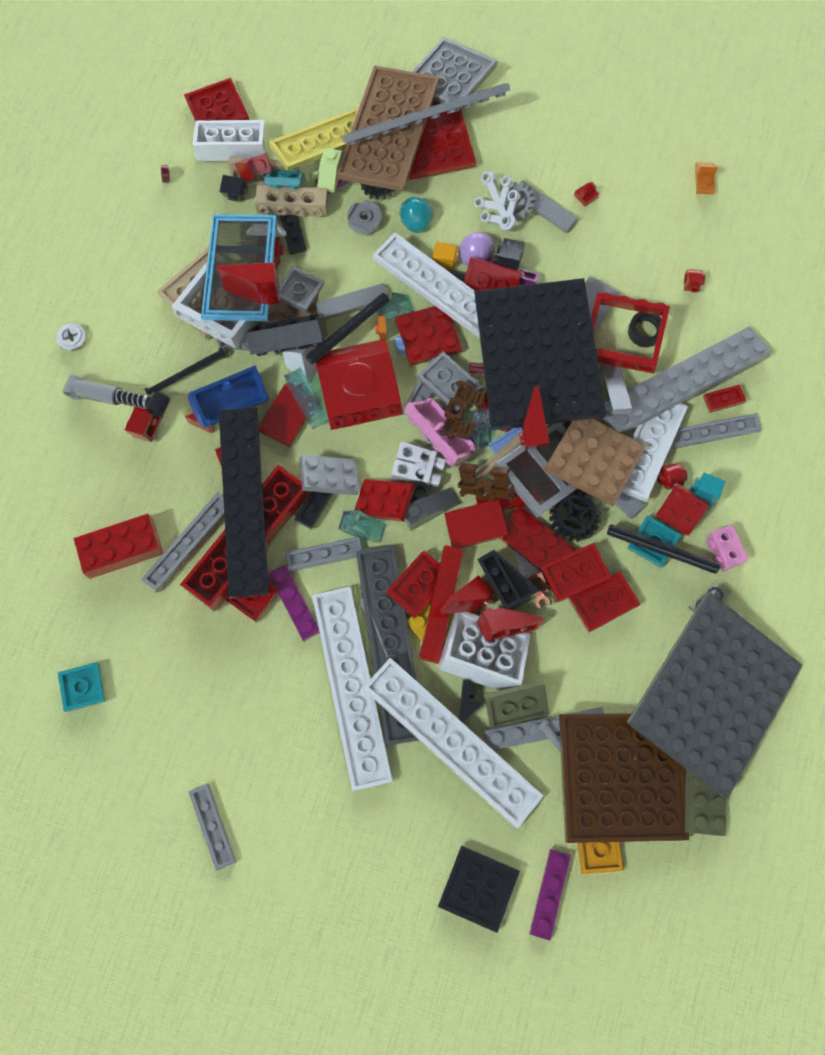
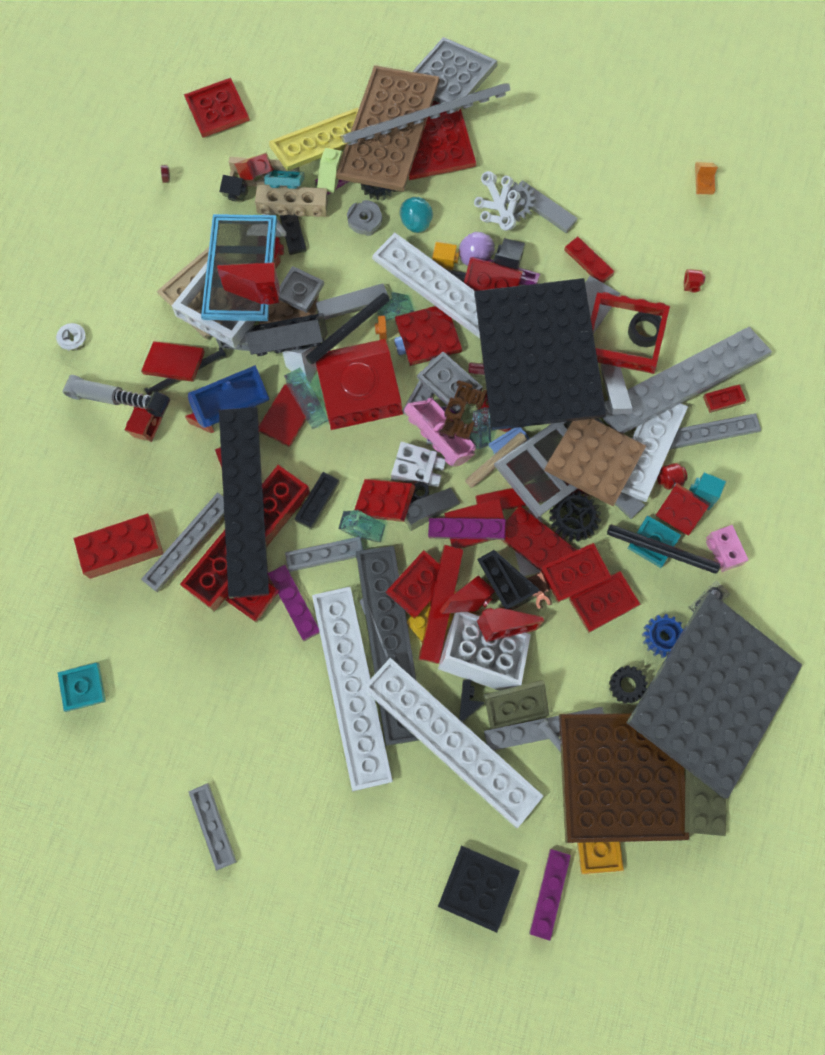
white slope [193,120,266,161] -> none
light grey plate [299,454,360,495] -> none
reddish brown piece [458,463,516,503] -> none
red slope [519,386,549,450] -> none
red tile [574,181,599,207] -> none
none -> red tile [141,341,205,382]
none -> magenta plate [428,518,506,540]
none -> red plate [564,236,615,283]
none -> black tyre [609,666,648,704]
none -> blue gear [642,614,684,658]

